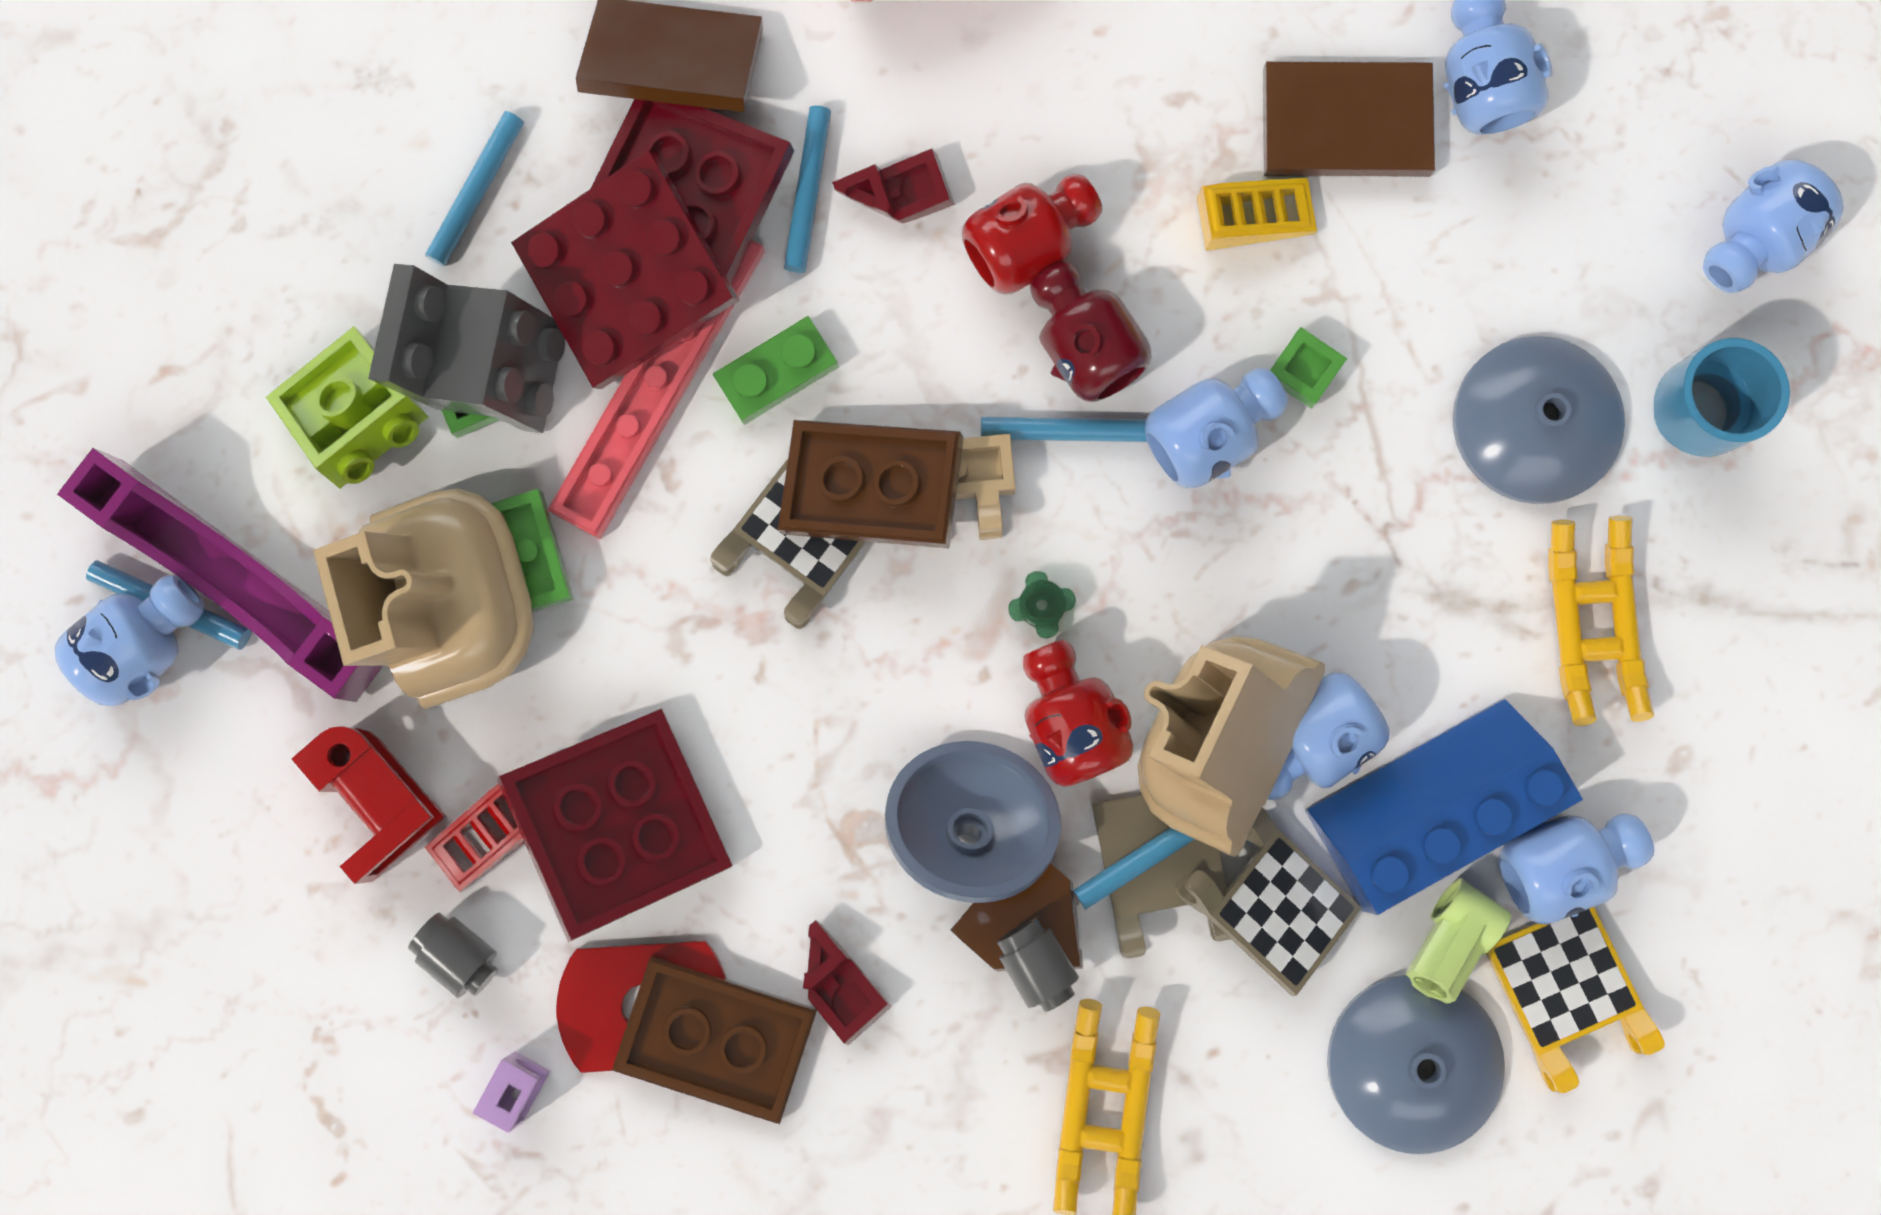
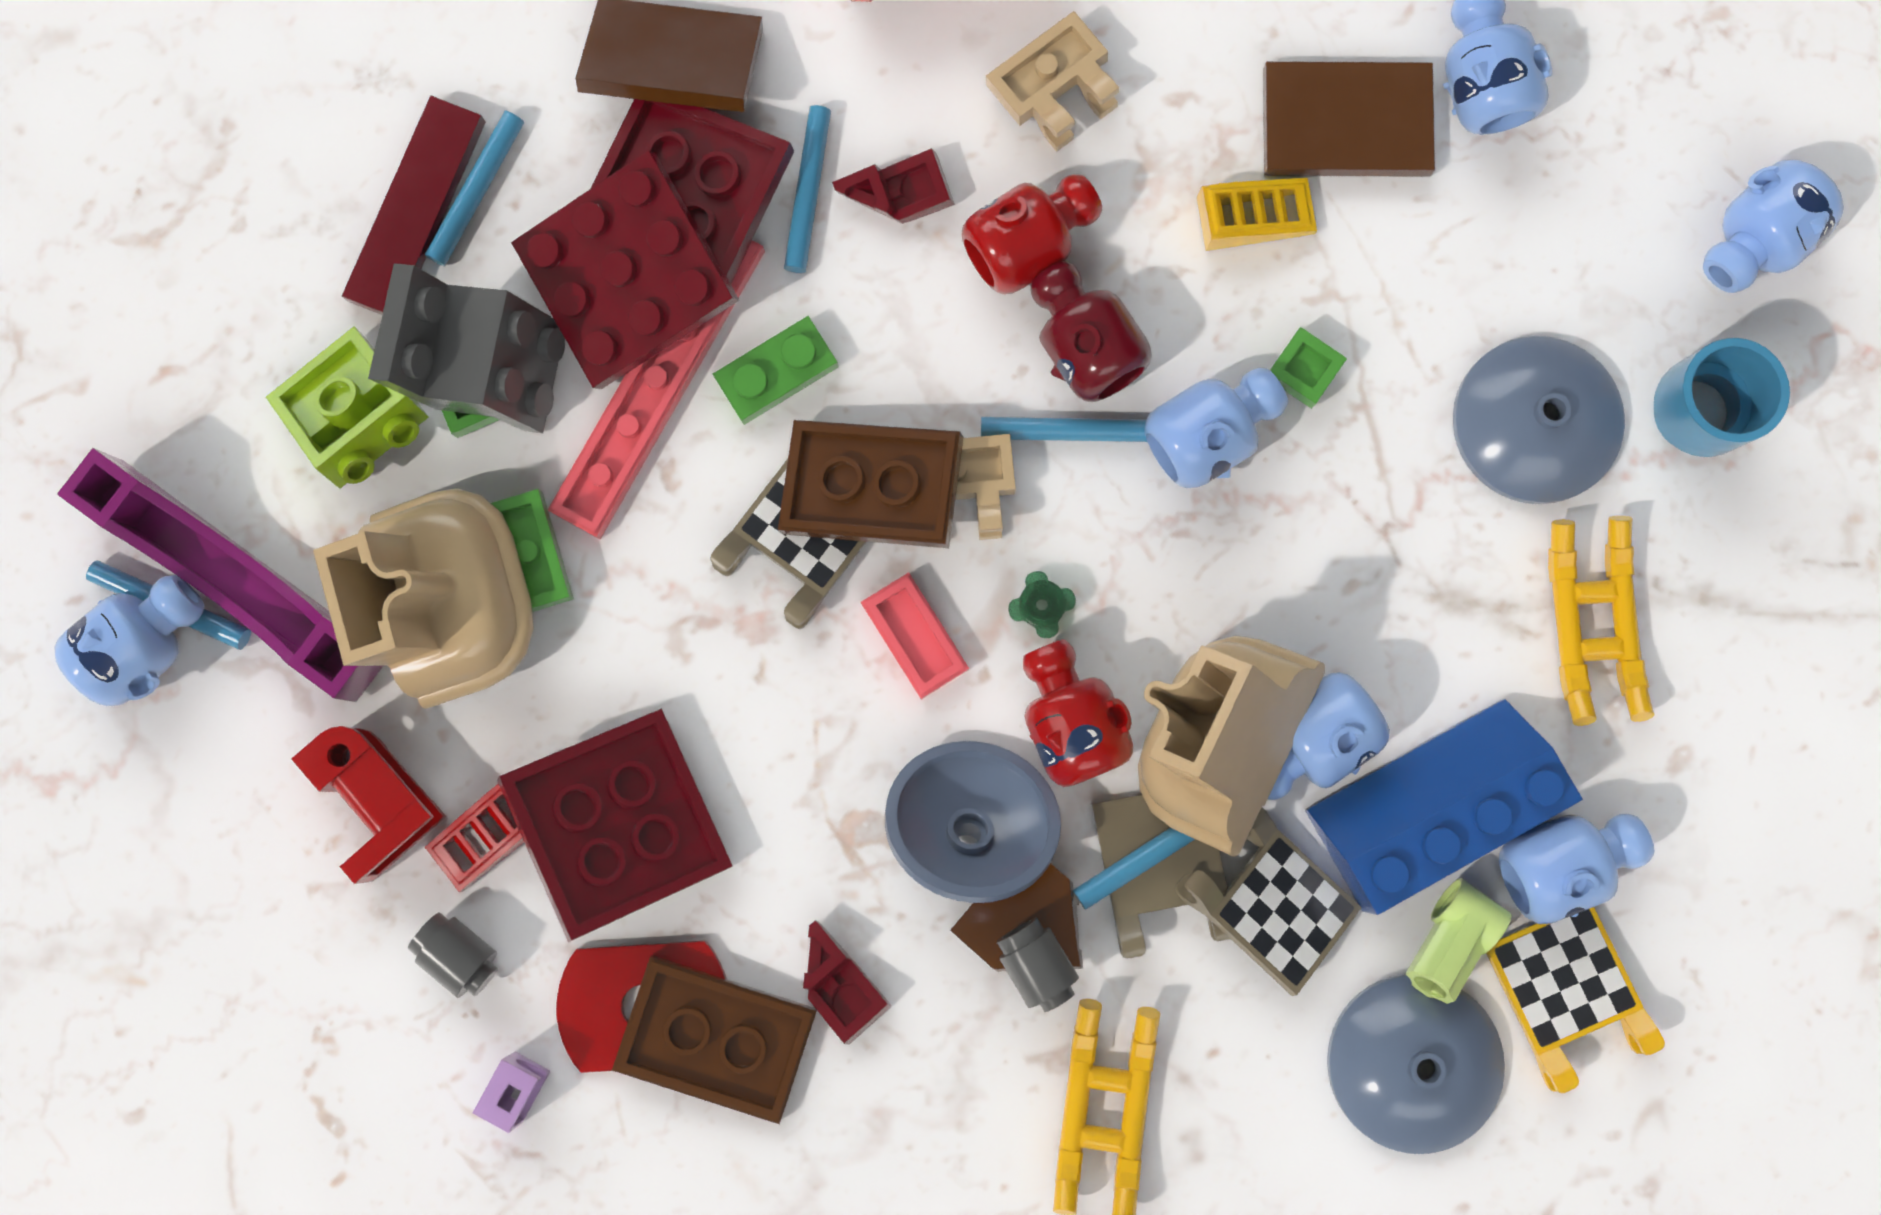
none -> dark red tile [342,95,486,315]
none -> coral tile [861,572,969,700]
none -> tan plate [986,11,1119,152]

